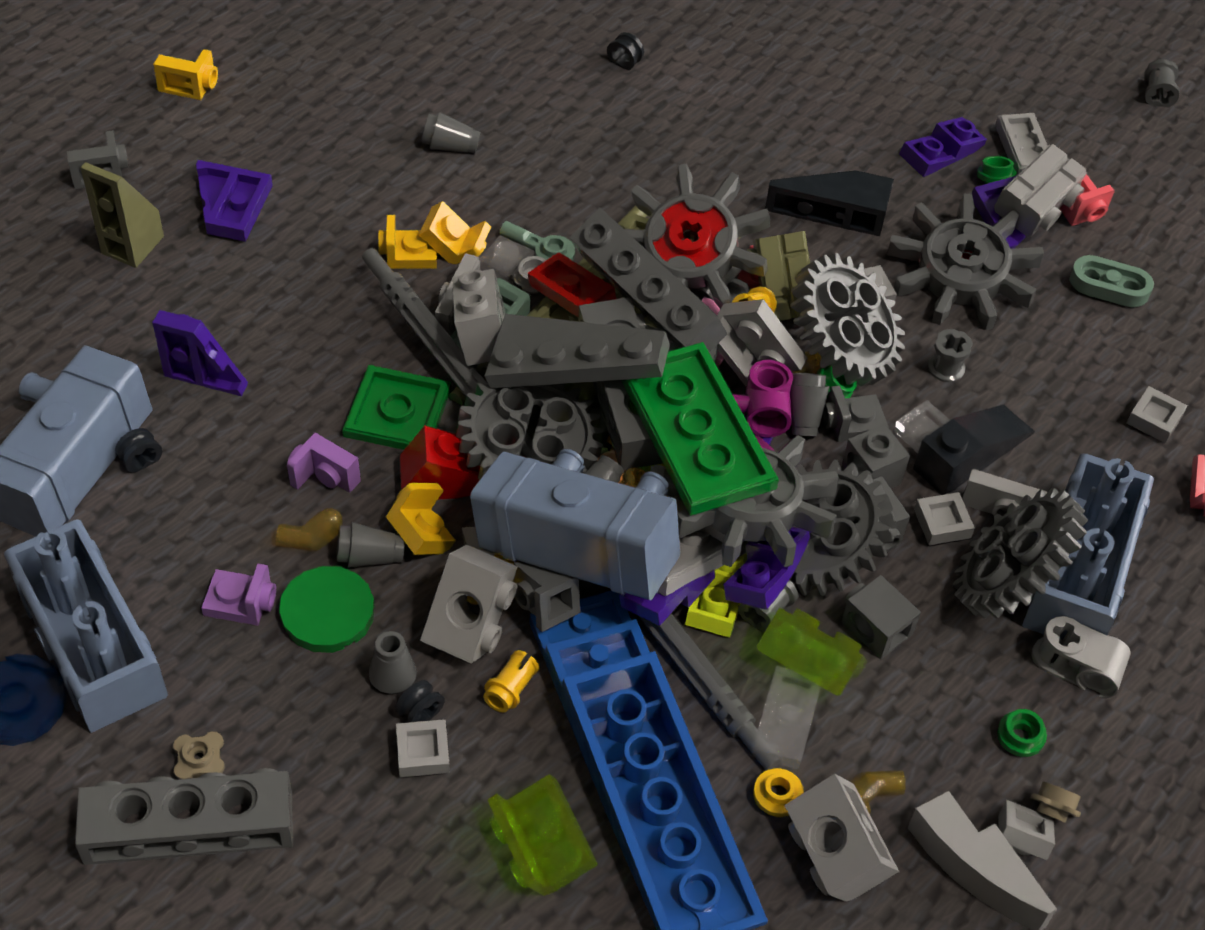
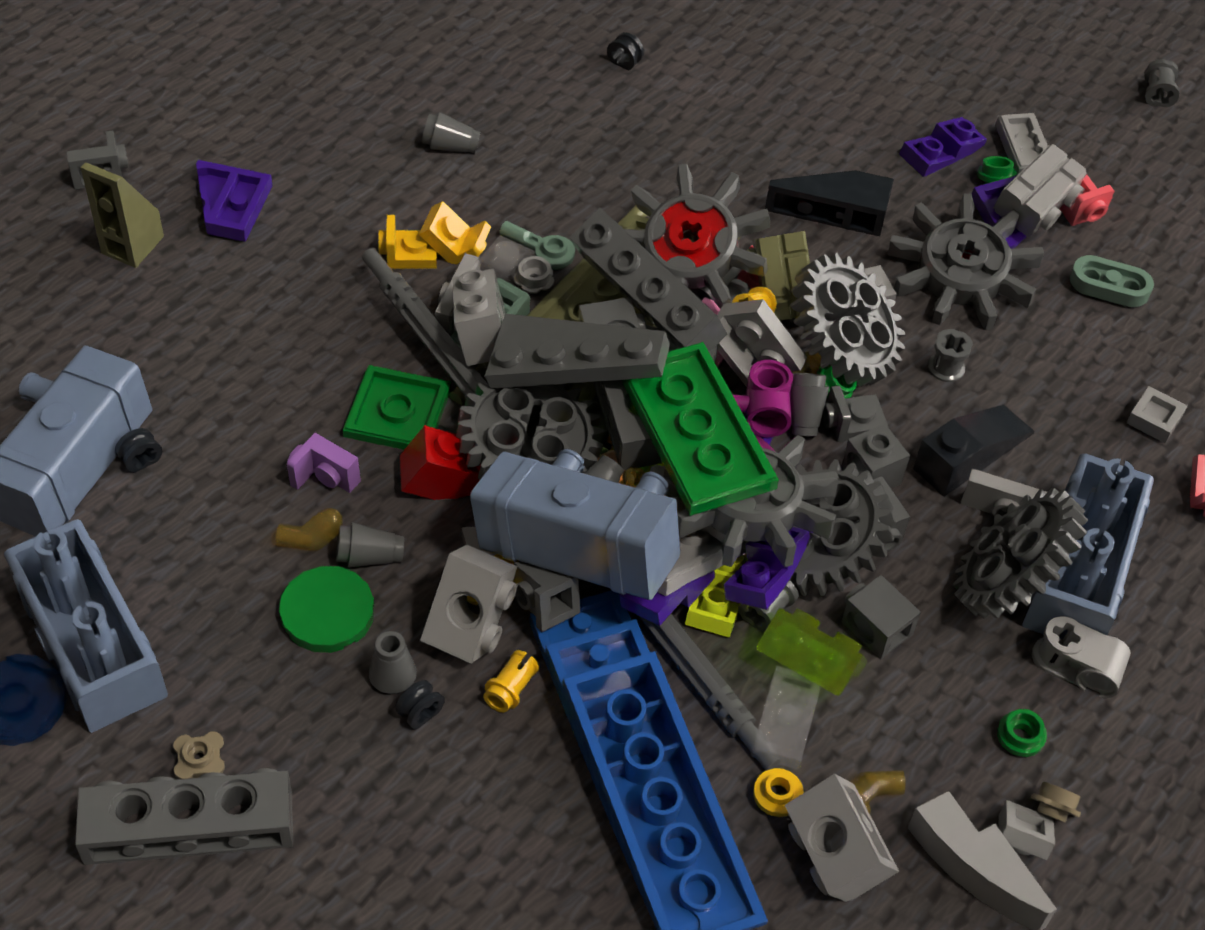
dark purple wing [152,310,248,396] -> none
yellow bracket [153,49,218,100] -> none
medium lavender bracket [201,564,276,626] -> none
yellow bracket [386,483,456,555] -> none
light grey plate [396,719,450,777] -> none
clear neon green bracket [487,774,598,896] -> none
red plate [528,252,616,318] -> none
clear plate [894,400,950,452] -> none
light grey plate [914,492,975,545] -> none

